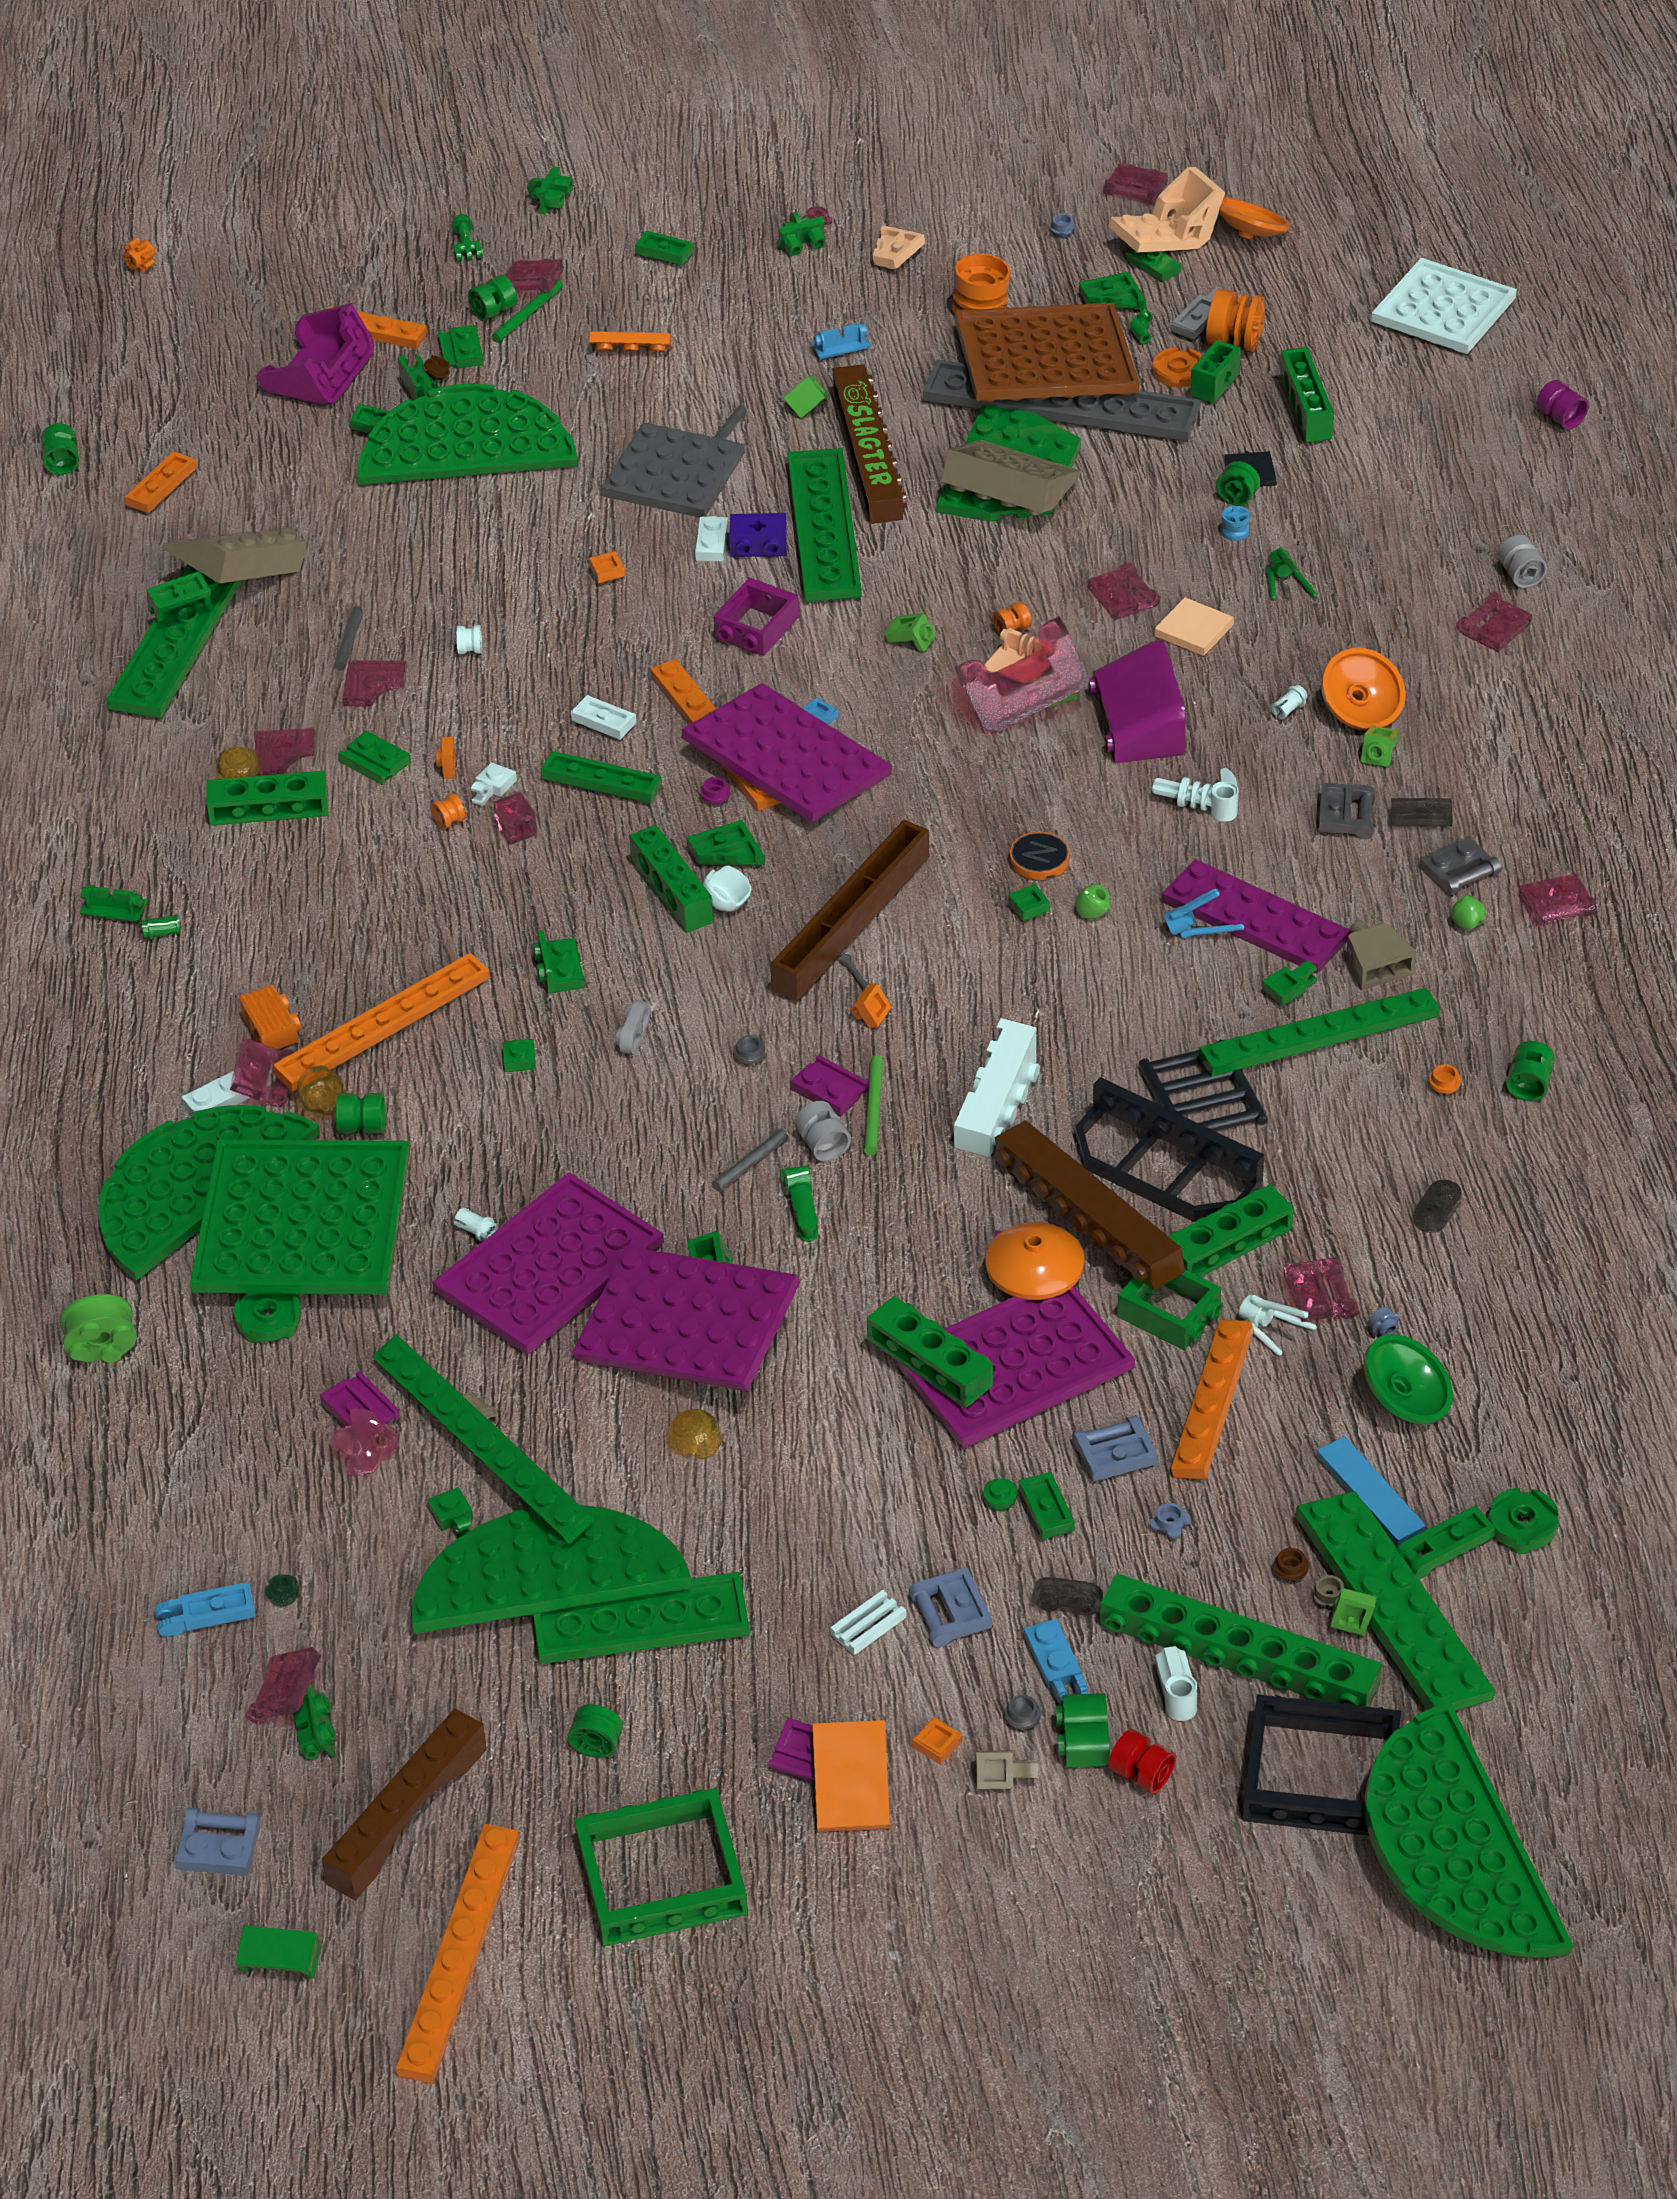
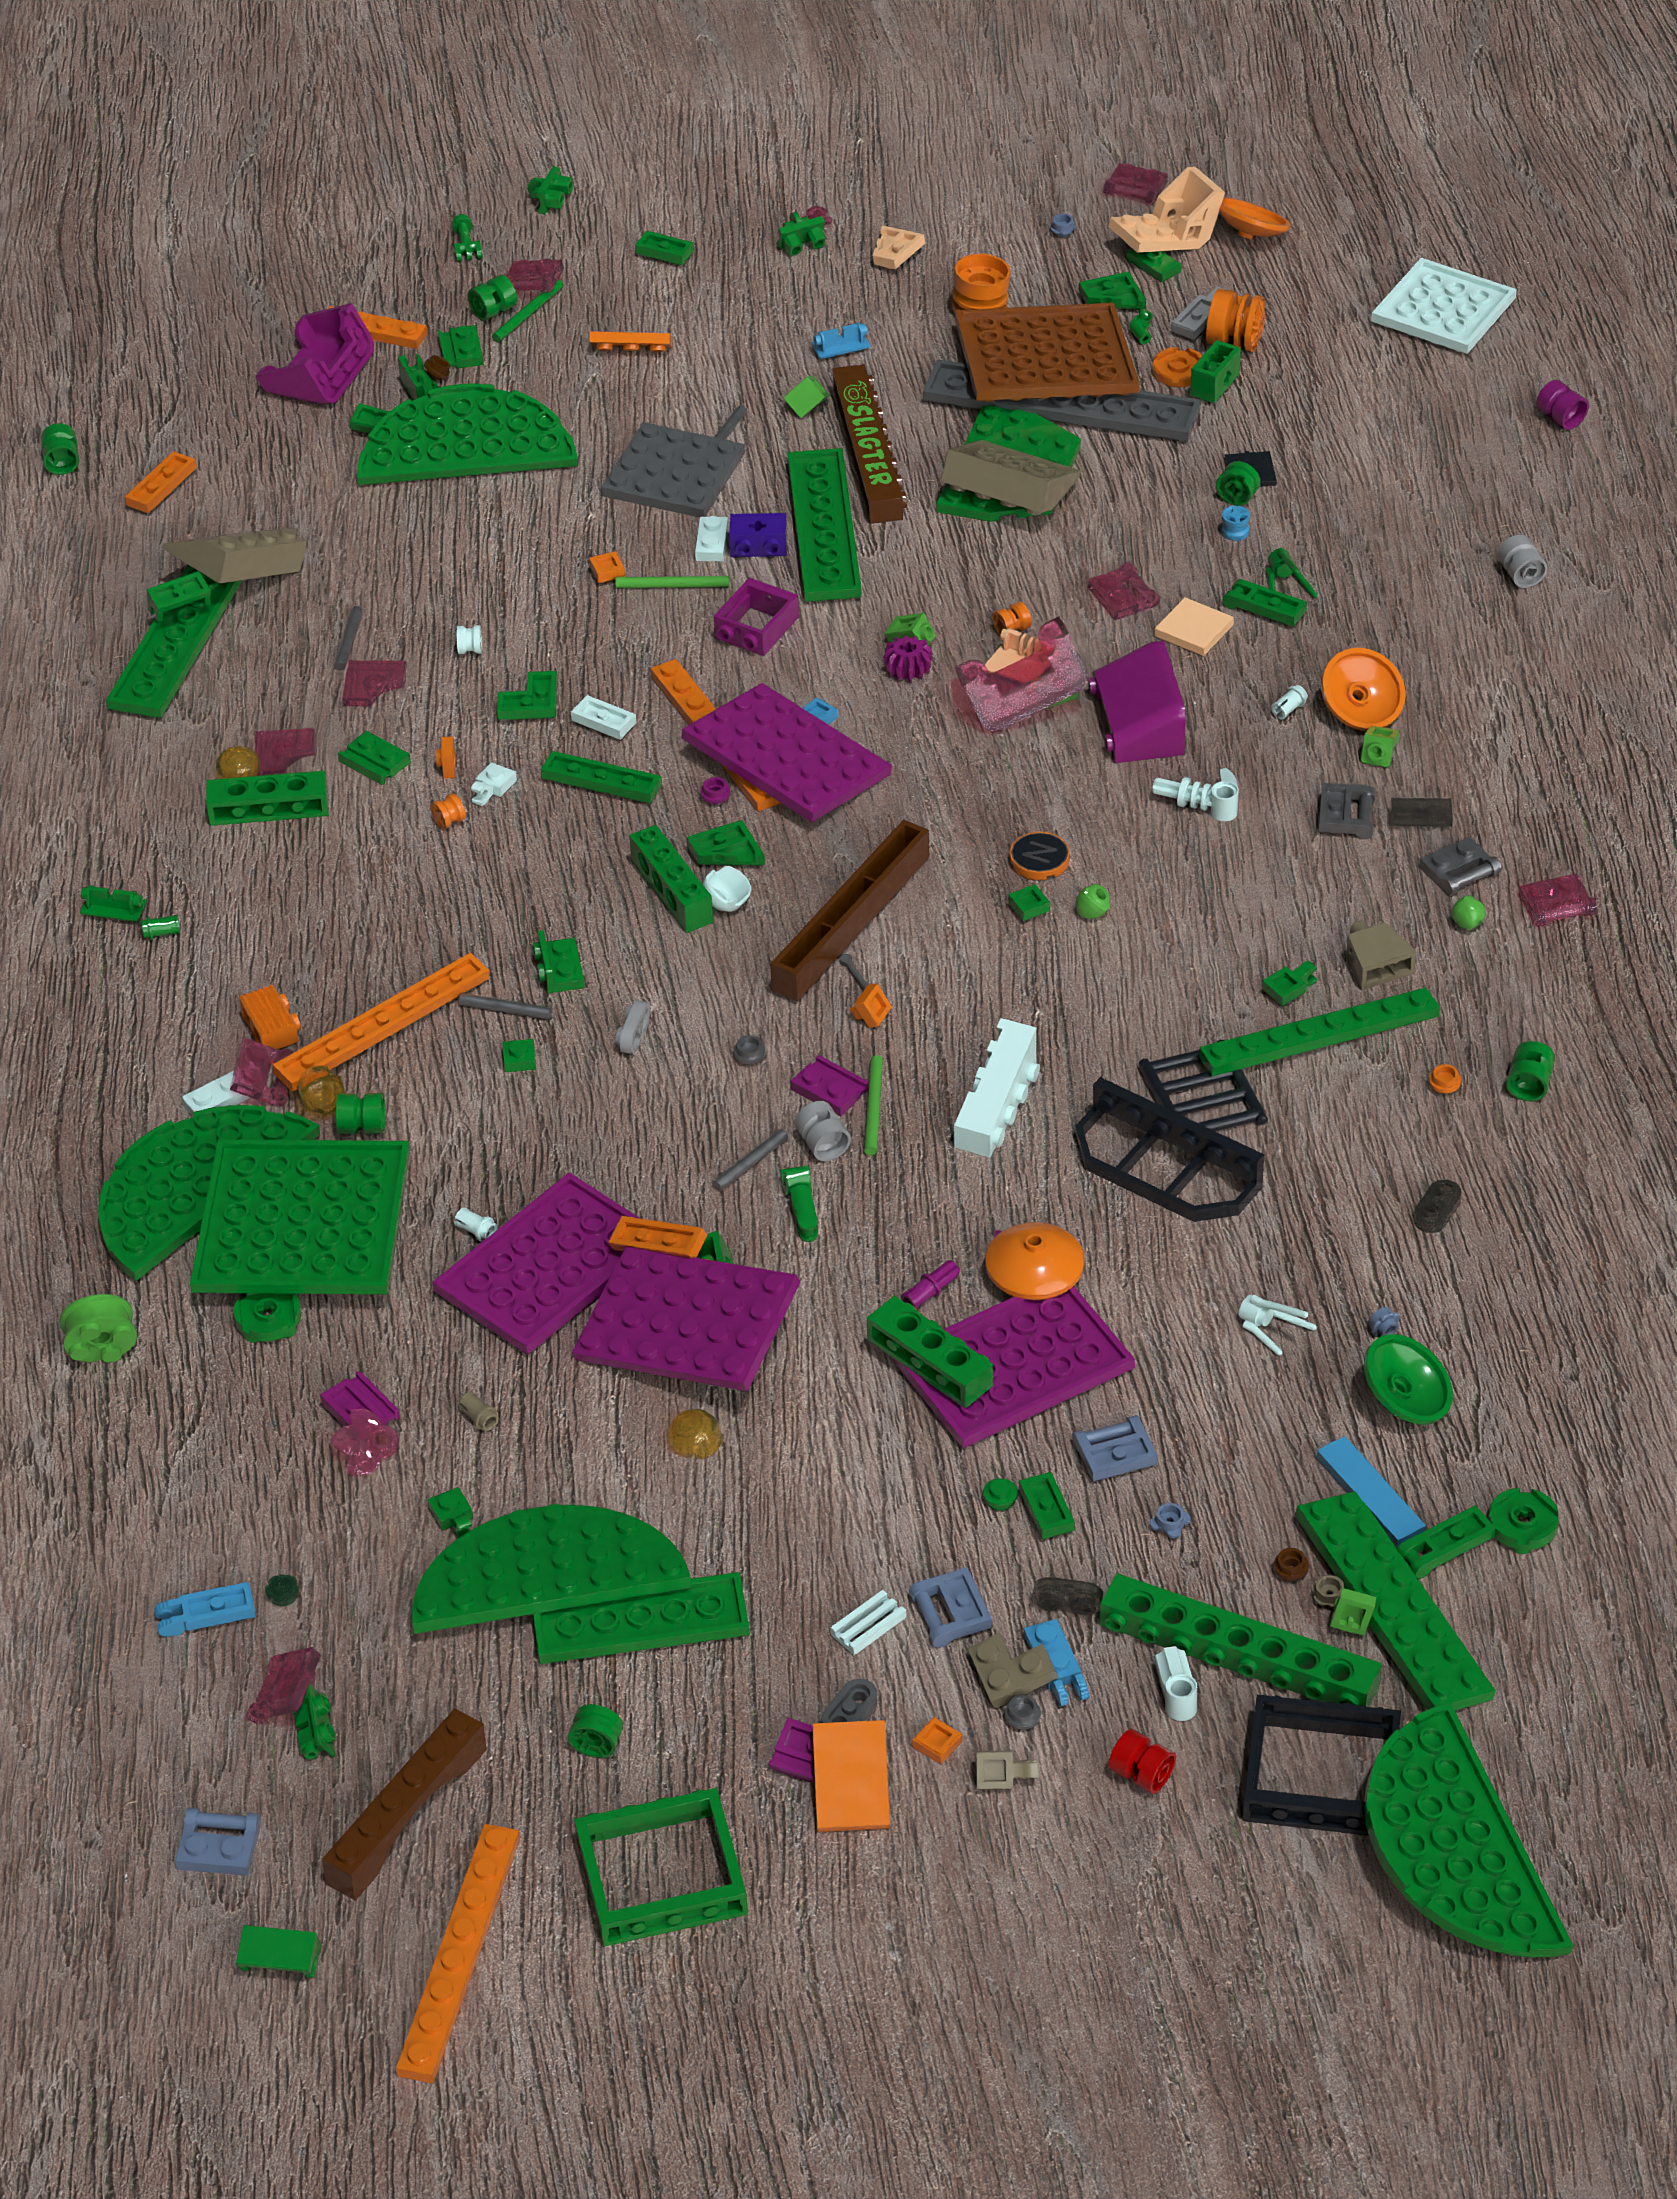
orange gear [123,237,156,272] -> none
green plate [372,1334,594,1545] -> none
clear pink brick [493,792,537,845] -> none
reddish brown brick [995,1120,1185,1290] -> none
green brick [1056,1693,1110,1767] -> none
green window [1117,1270,1223,1351] -> none
magenta plate [1162,859,1350,974] -> none
dark azure plant [1165,889,1244,939] -> none
green brick [1168,1184,1294,1277] -> none
orange plate [1171,1320,1254,1479] -> none
green brick [1280,347,1334,442] -> none
clear pink plate [1283,1258,1359,1322] -> none
clear pink plate [1456,592,1532,652] -> none
none -> flat silver bar [459,993,552,1020]
none -> green plate [497,671,557,720]
none -> orange plate [608,1216,707,1259]
none -> bright green bar [616,576,729,588]
none -> dark grey plate [822,1679,877,1723]
none -> magenta gear [883,635,933,681]
none -> magenta axle [901,1260,960,1310]
none -> dark tan plate [968,1633,1059,1709]
none -> green plate [1222,579,1307,627]

